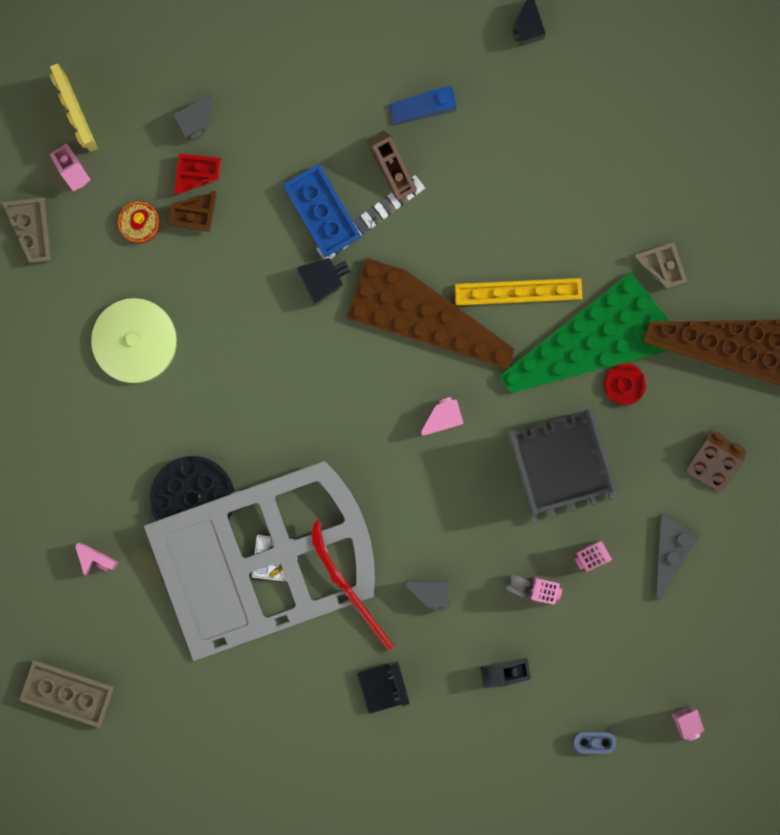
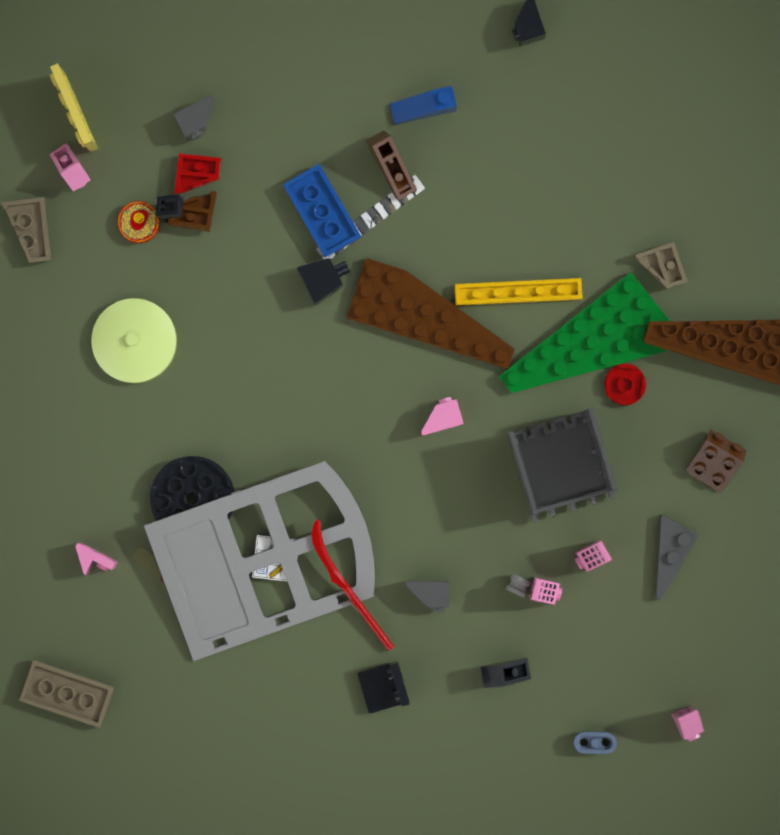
none -> black bracket [155,194,184,223]

